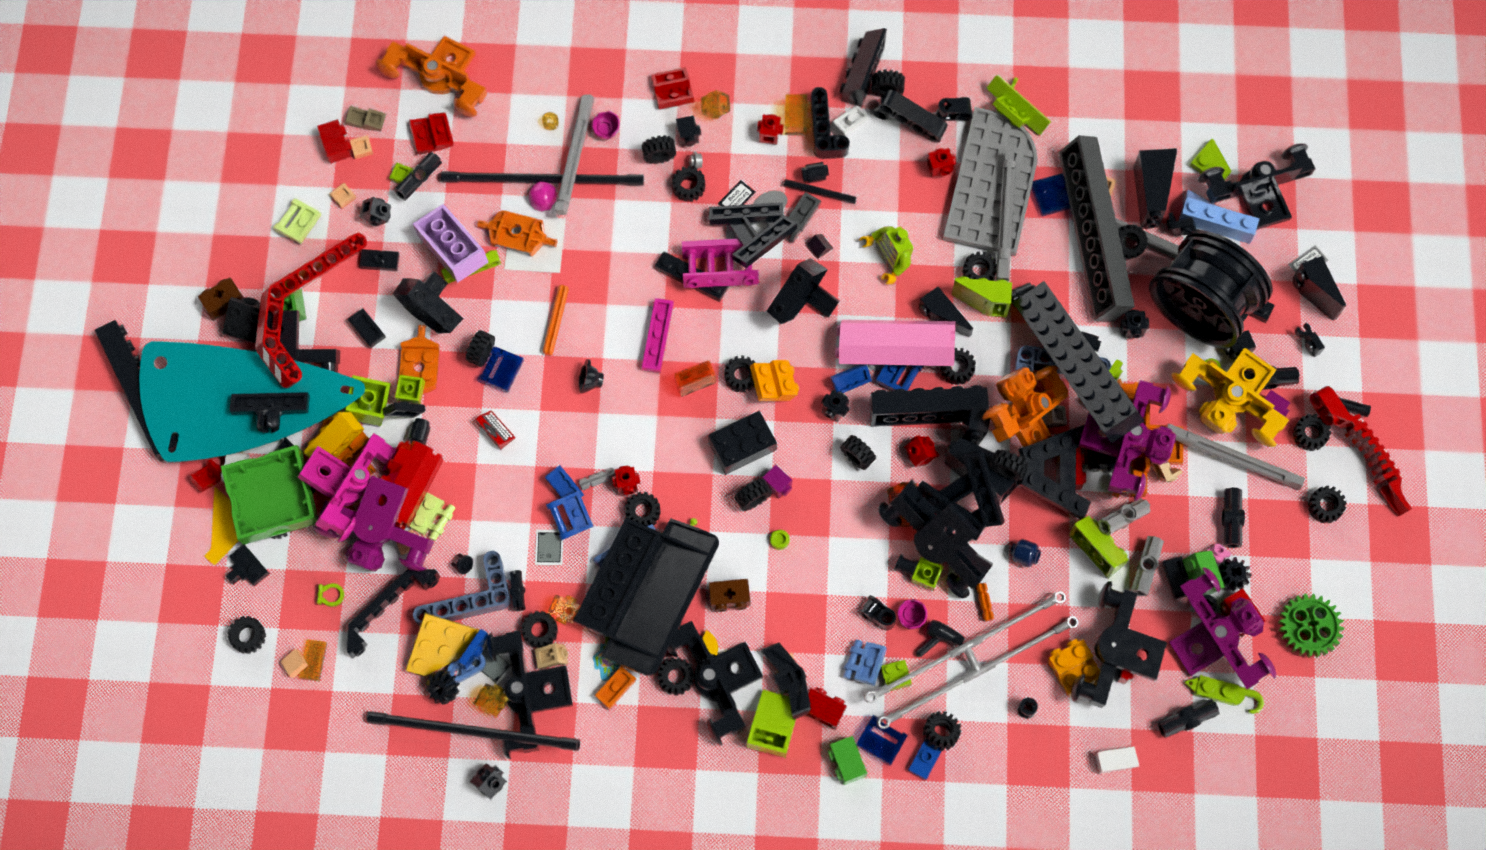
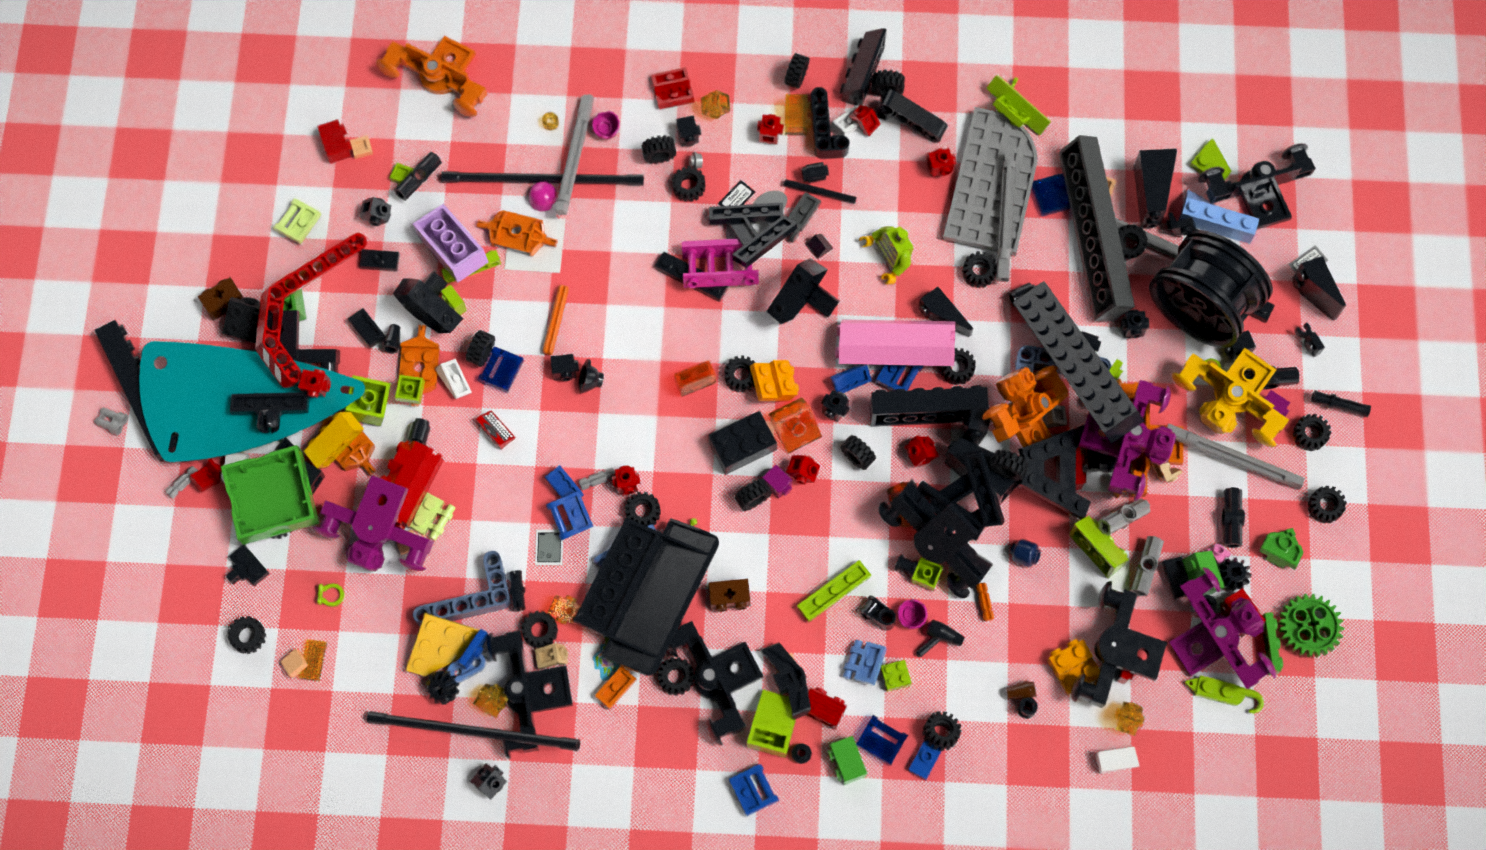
yellow sticker [204,487,238,565] -> none
dark pink piece [297,433,397,542] -> none
light nougat tile [330,183,356,209] -> none
dark tan slope [345,105,386,131] -> none
black slope [347,569,440,658] -> none
black plate [383,401,426,418] -> none
red slope [408,112,454,155] -> none
black plate [451,554,473,574] -> none
light grey sticker [472,642,512,686] -> none
dark pink plate [642,298,674,373] -> none
yellow tile [703,630,718,656] -> none
lime tile [770,530,790,550] -> none
light grey bar [864,591,1078,729] -> none
black piece [936,97,972,121] -> none
lime slope [952,276,1012,318] -> none
black piece [1157,699,1220,738] -> none
red piece [1310,386,1412,516] -> none
none -> light grey piece [94,407,128,435]
none -> light grey axle [165,466,198,498]
none -> red brick [298,369,331,398]
none -> black cone [382,324,401,354]
none -> white slope [435,359,472,399]
none -> lime piece [441,284,467,315]
none -> black brick [550,354,579,381]
none -> blue plate [729,764,779,817]
none -> clear orange slope [768,397,822,454]
none -> black tyre [784,53,810,89]
none -> red brick [786,455,820,485]
none -> black plate [791,743,812,764]
none -> lime plate [797,560,872,622]
none -> red bracket [849,105,881,136]
none -> reddish brown cone [1007,680,1037,700]
none -> clear yellow brick [1114,701,1145,736]
none -> bright green plate [1259,528,1304,570]
none -> bright green plate [1262,612,1283,675]

